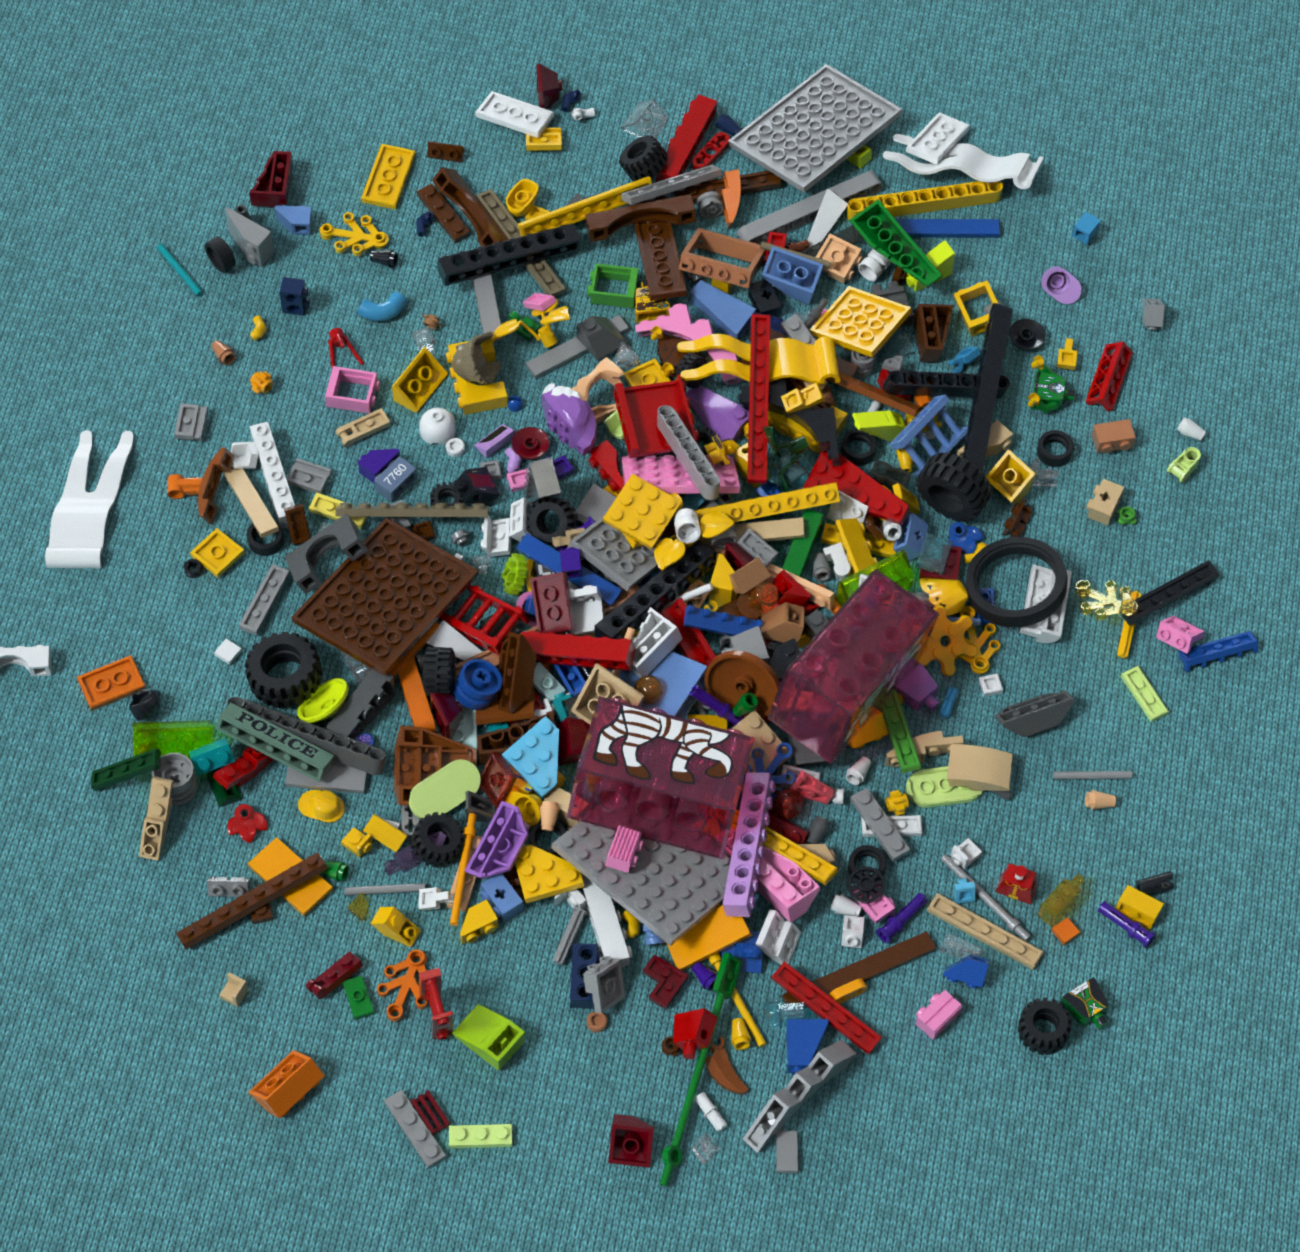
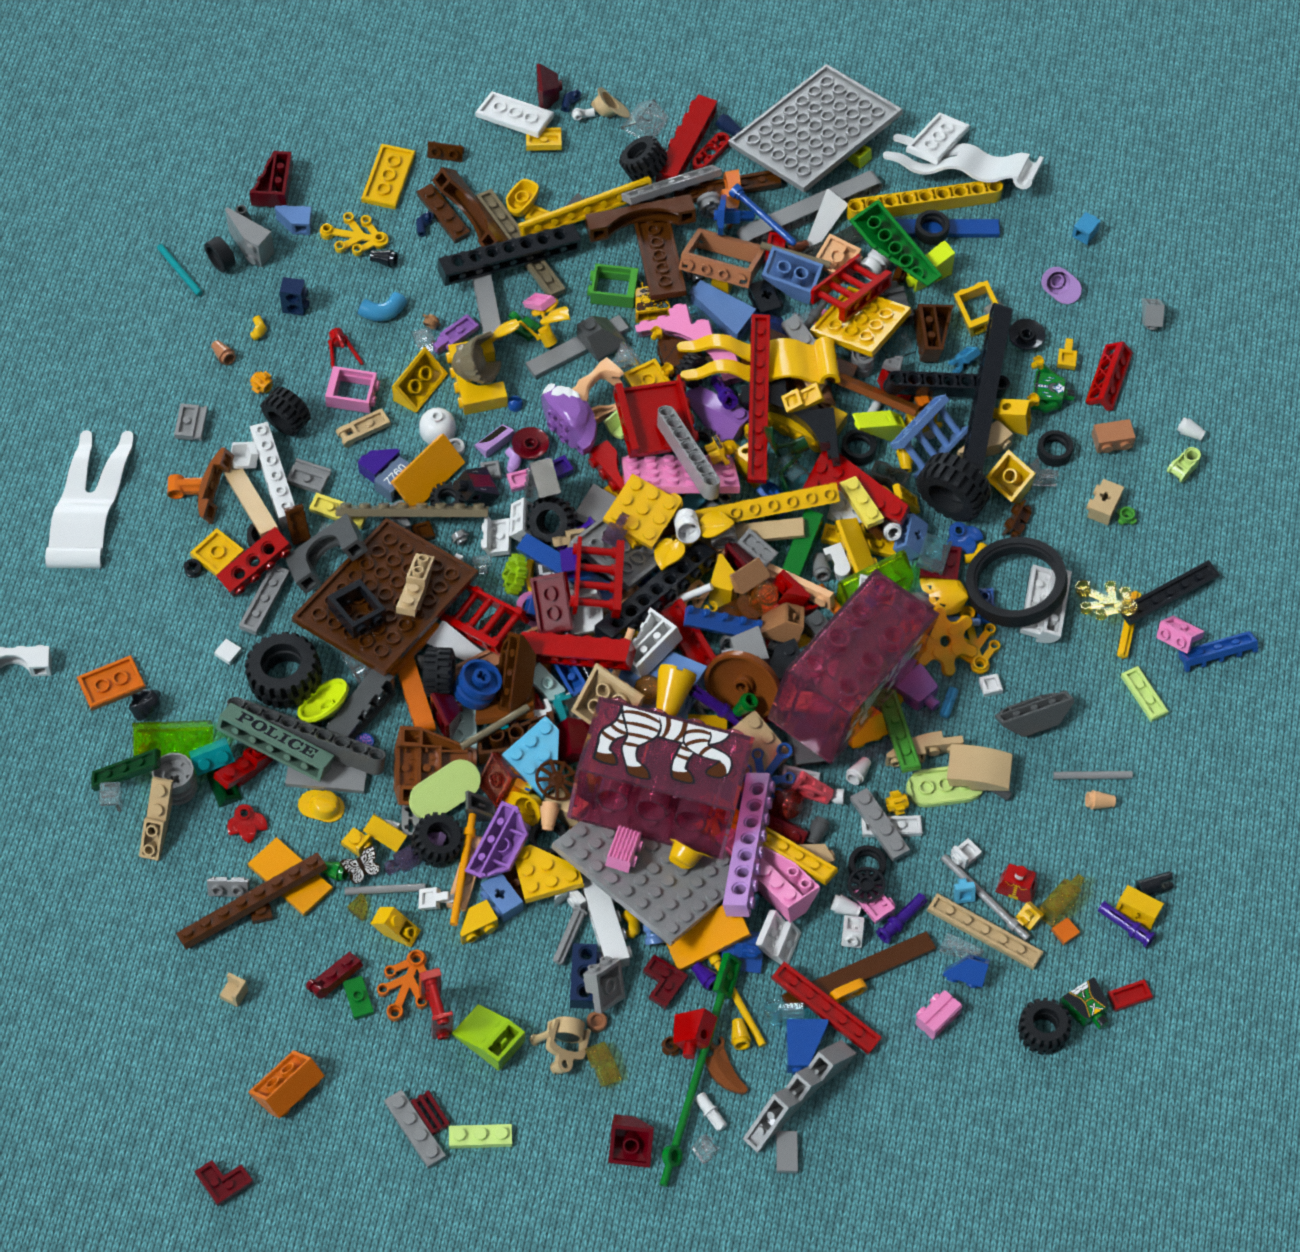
none -> clear panel [99,782,122,812]
none -> dark red plate [194,1160,253,1207]
none -> red brick [216,527,292,597]
none -> black tyre [260,387,311,436]
none -> black window [327,579,387,639]
none -> animal [339,845,380,884]
none -> light orange tile [391,434,465,506]
none -> tan slope [396,553,435,617]
none -> medium lavender hinge [433,314,480,354]
none -> dark tan bar [460,704,530,750]
none -> tan piece [530,1016,591,1075]
none -> reddish brown wheel [535,759,579,801]
none -> red fence [569,536,625,618]
none -> clear yellow slope [585,1041,622,1087]
none -> tan piece [591,87,630,118]
none -> plate [601,512,629,547]
none -> yellow cone [656,664,697,719]
none -> yellow piece [669,839,714,869]
none -> dark purple pin [710,375,738,410]
none -> blue piece [713,194,755,236]
none -> blue piece [729,183,797,246]
none -> red fence [811,254,892,323]
none -> light yellow plate [839,476,884,529]
none -> black tyre [915,210,950,245]
none -> yellow torso [993,399,1032,436]
none -> yellow tile [1016,901,1044,930]
none -> red tile [1107,979,1153,1012]

